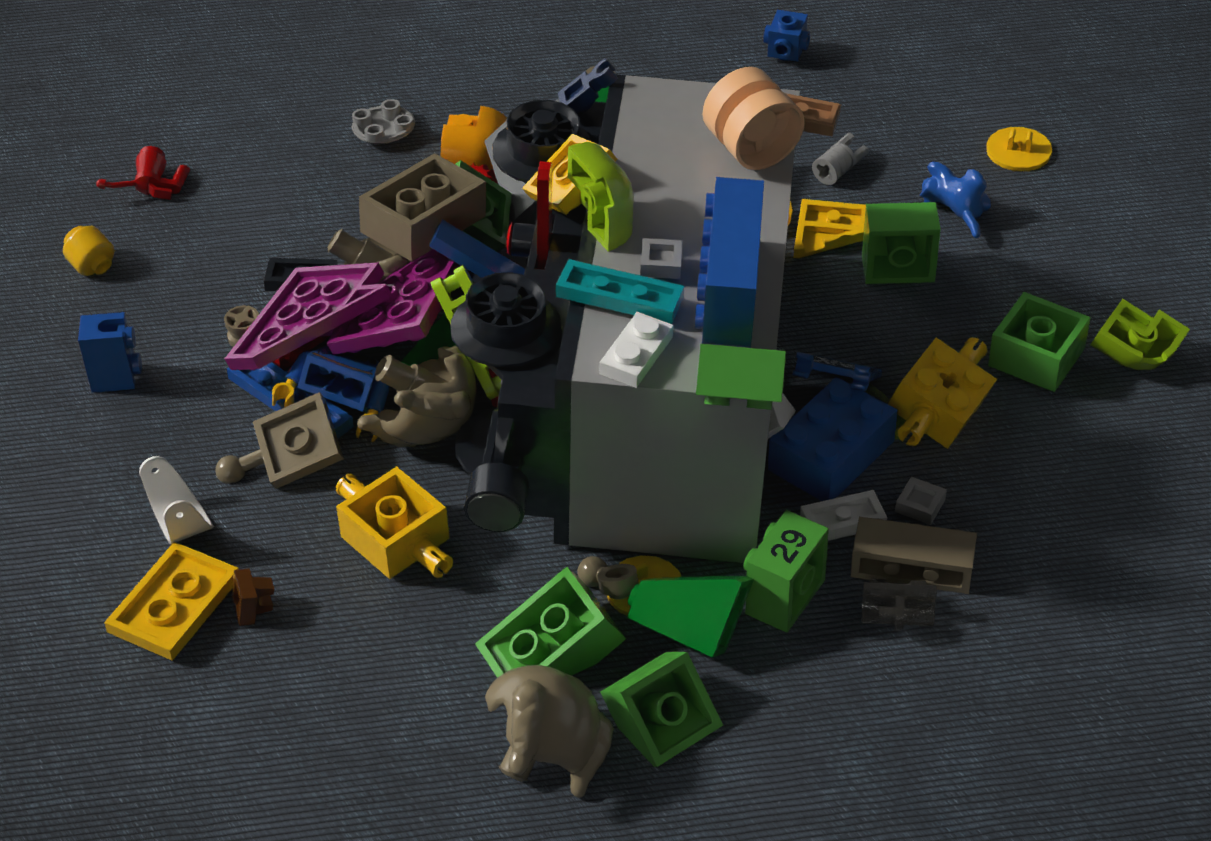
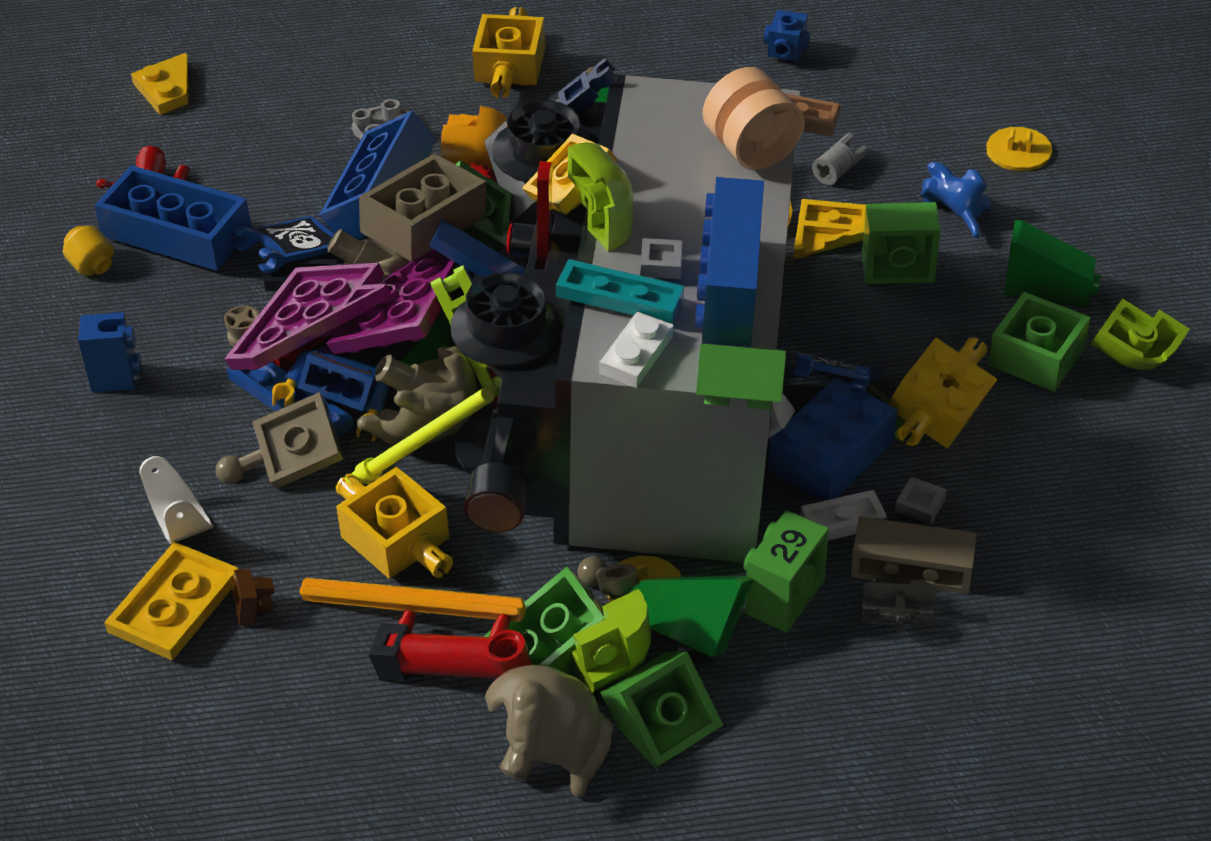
none -> blue brick [94,165,252,271]
none -> yellow wing [131,53,189,115]
none -> flag [232,216,334,274]
none -> light orange axle [300,578,526,622]
none -> blue brick [319,110,437,240]
none -> neon yellow bar [344,388,494,484]
none -> red piece [368,610,533,682]
none -> yellow brick [472,7,545,98]
none -> lime brick [571,589,651,693]
none -> green slope [1004,220,1101,308]

